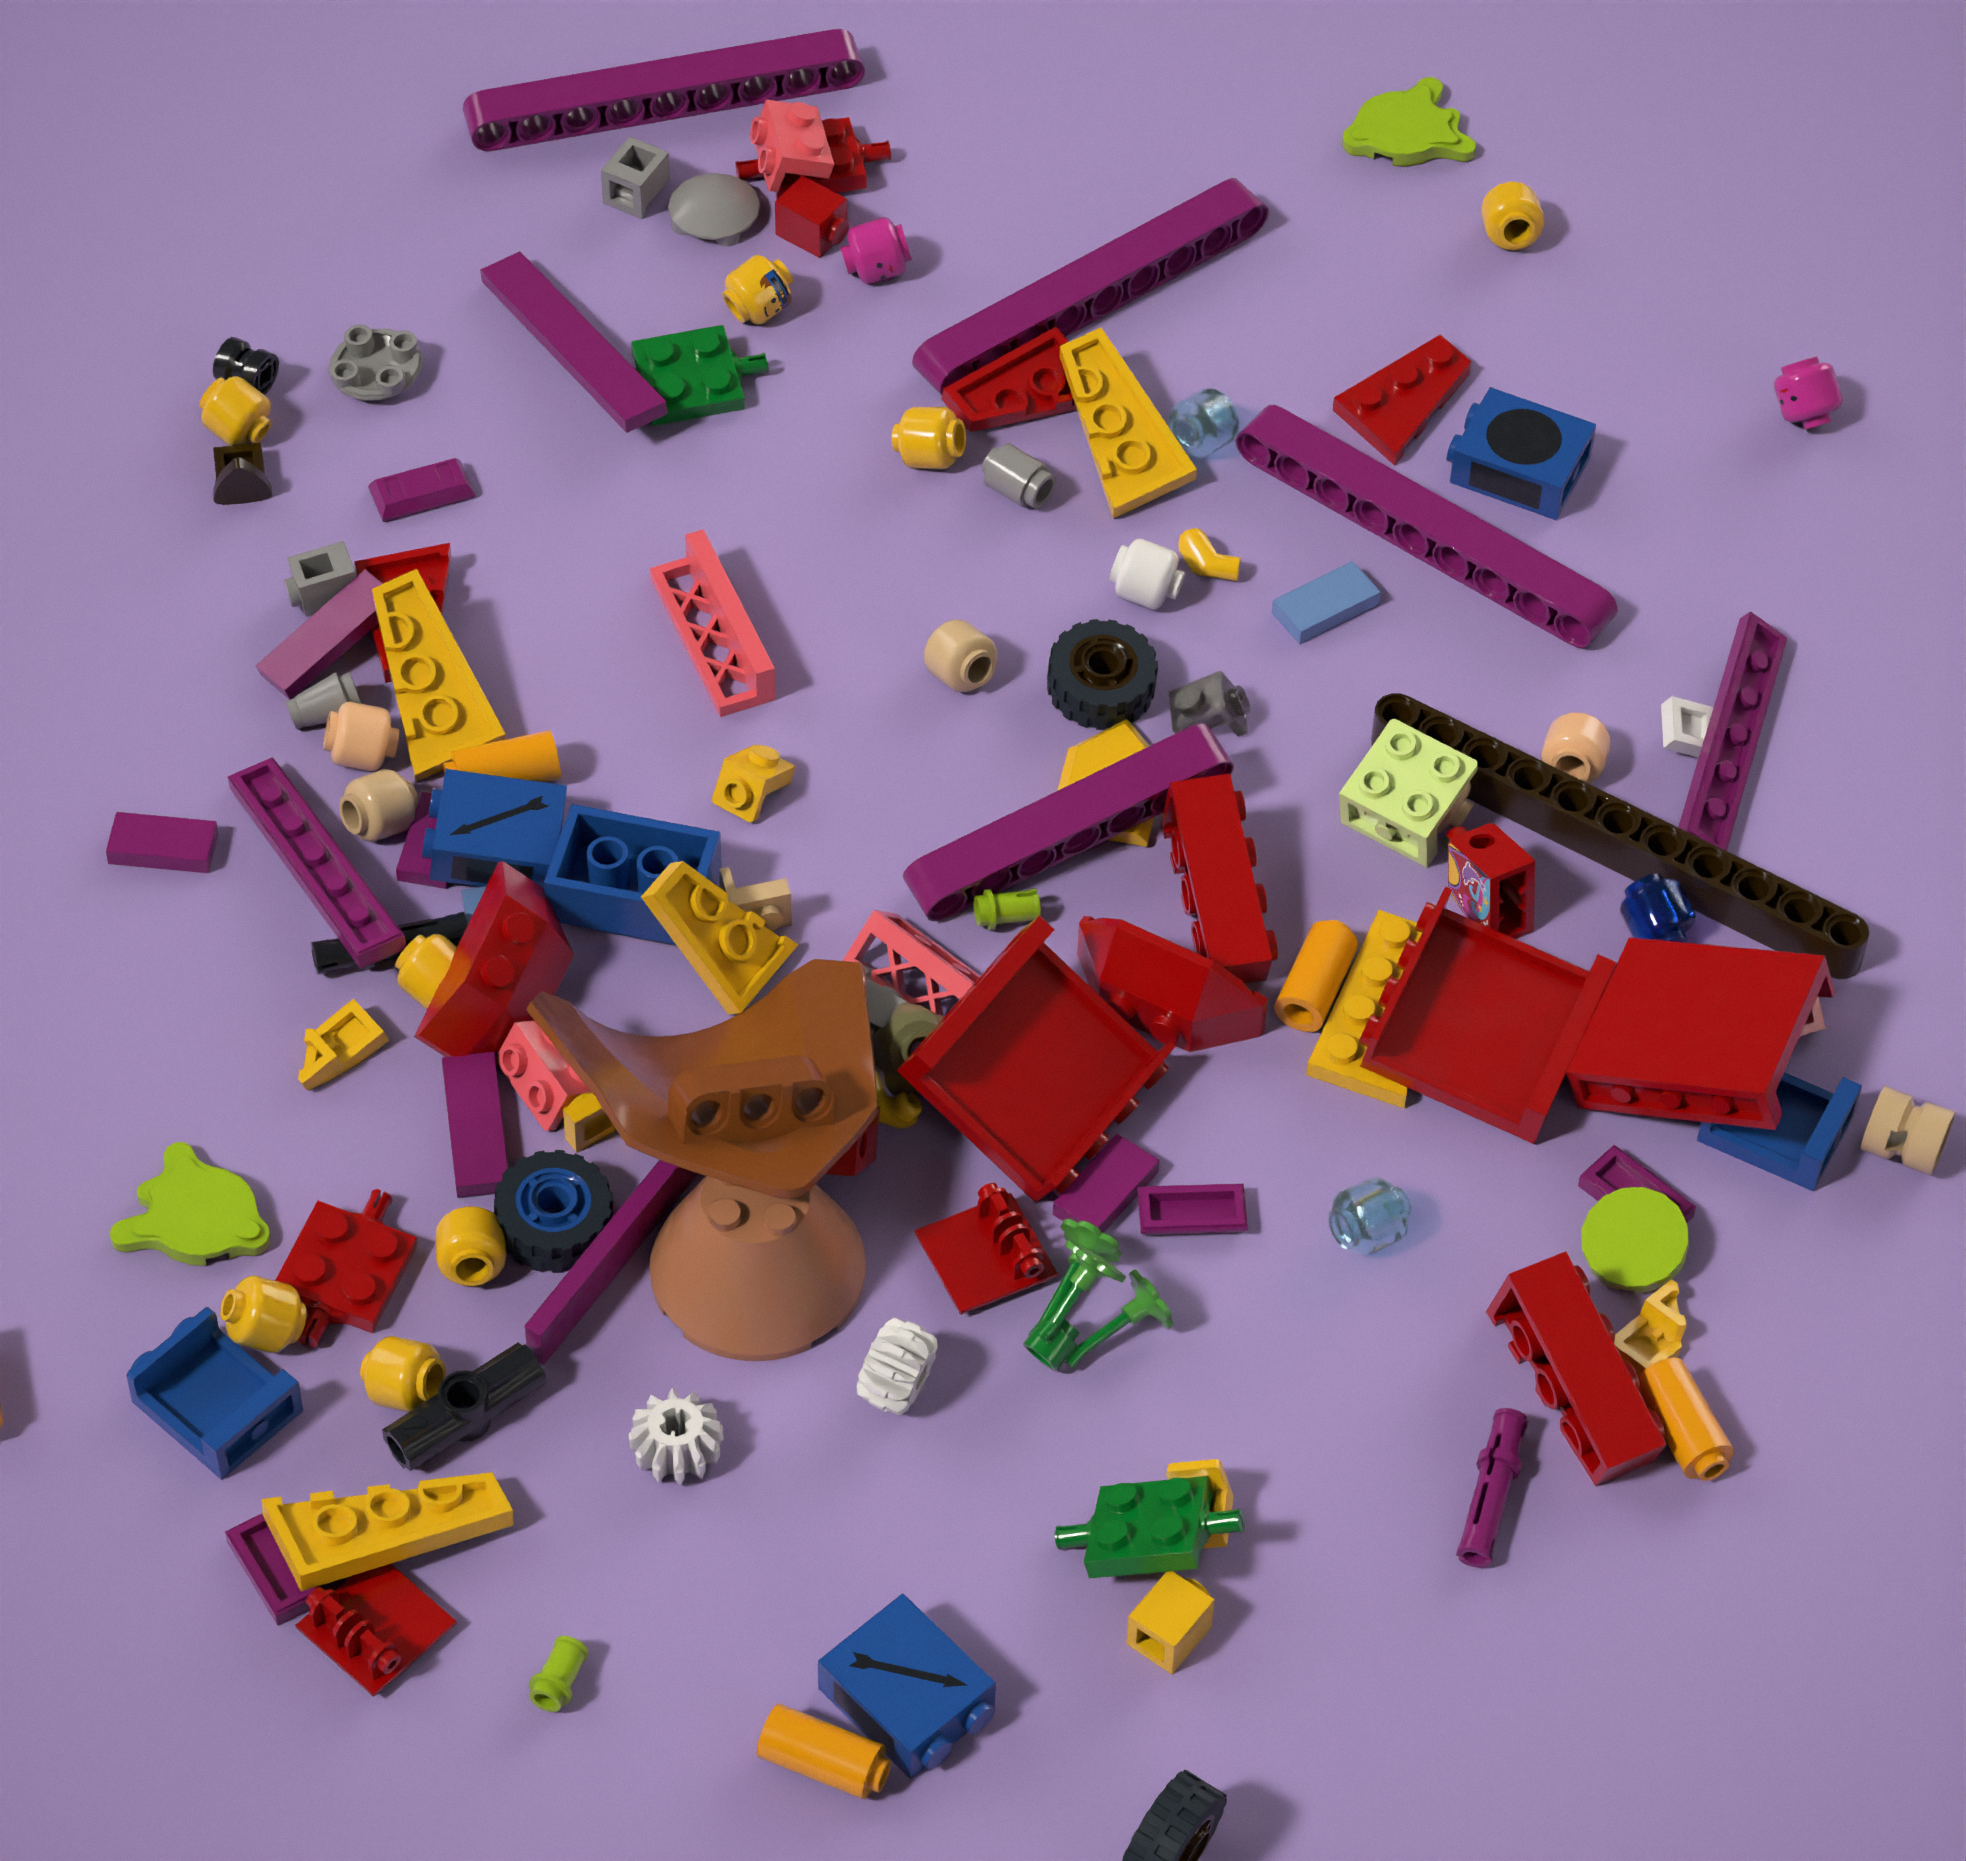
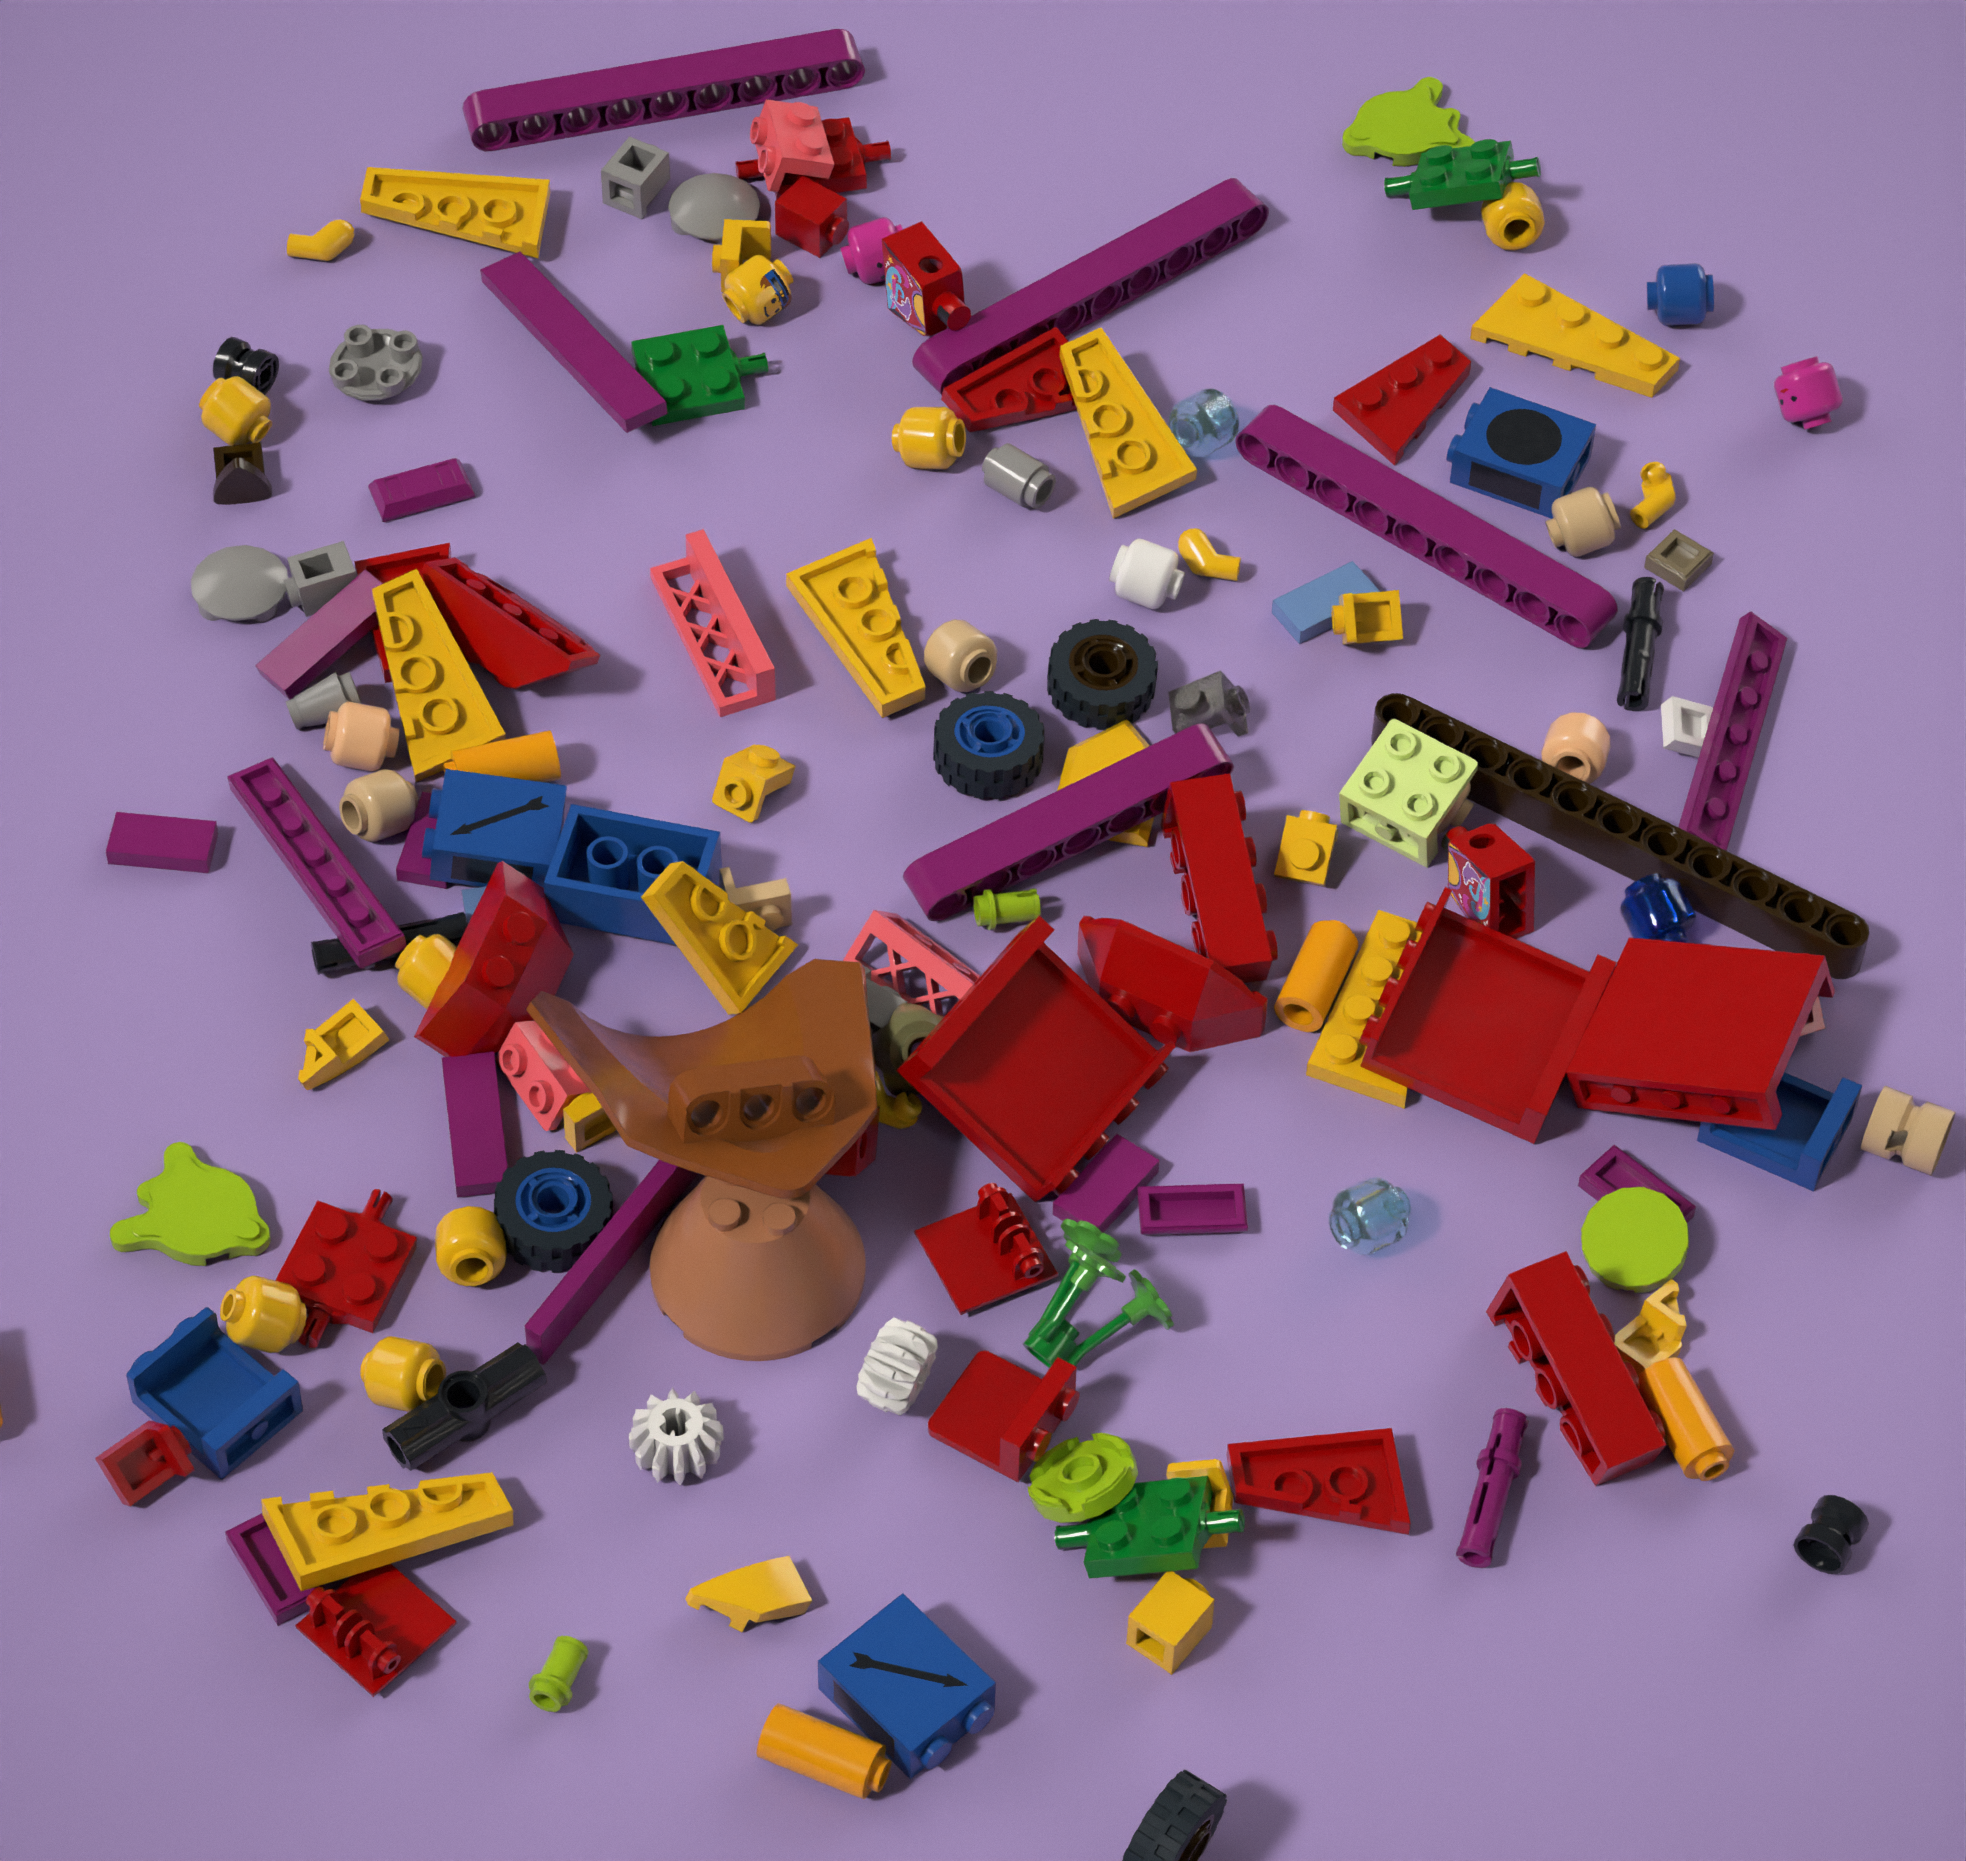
none -> red bracket [95,1420,195,1506]
none -> light grey dish [191,545,288,622]
none -> yellow arm [287,219,355,261]
none -> yellow wing [360,167,551,258]
none -> red wedge [422,557,600,689]
none -> yellow slope [685,1556,812,1633]
none -> yellow bracket [712,219,772,292]
none -> yellow wing [786,538,925,718]
none -> red torso [882,221,971,336]
none -> red bracket [928,1351,1080,1483]
none -> black wheel [933,691,1045,799]
none -> lime tile [1028,1433,1138,1523]
none -> red wing [1226,1428,1411,1535]
none -> yellow bracket [1274,810,1339,887]
none -> yellow bracket [1331,590,1403,645]
none -> green plate [1384,139,1541,210]
none -> yellow wing [1470,273,1680,398]
none -> tan head [1545,487,1621,557]
none -> black pin [1617,577,1664,711]
none -> yellow arm [1630,462,1676,529]
none -> dark tan tile [1644,529,1714,592]
none -> blue head [1647,263,1714,326]
none -> black wheel [1793,1495,1869,1574]

